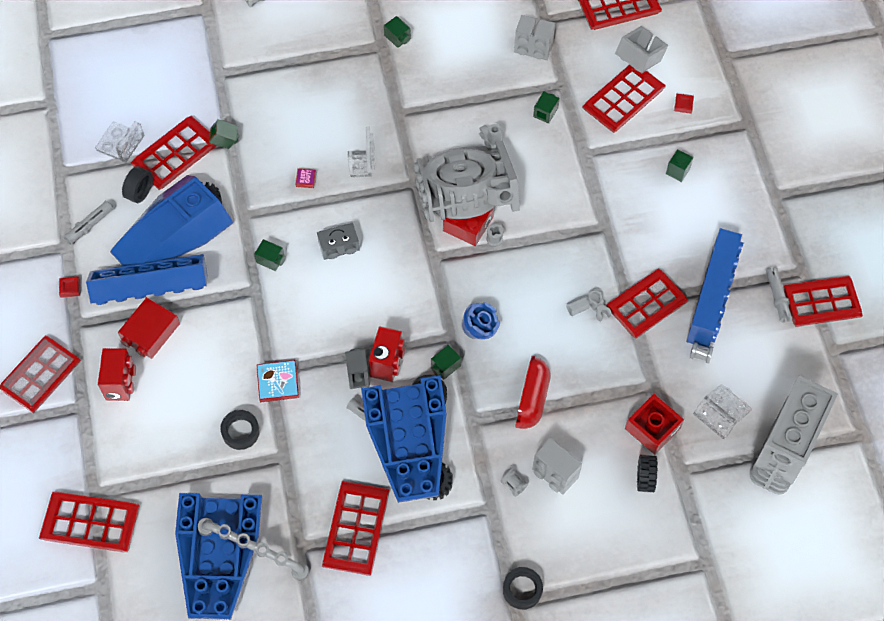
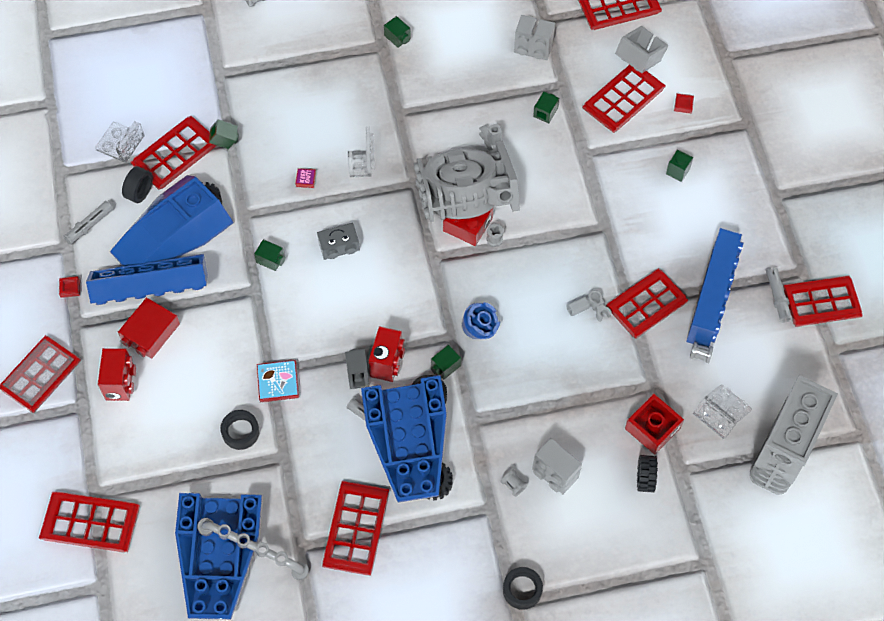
red brick [515,356,551,429] -> none

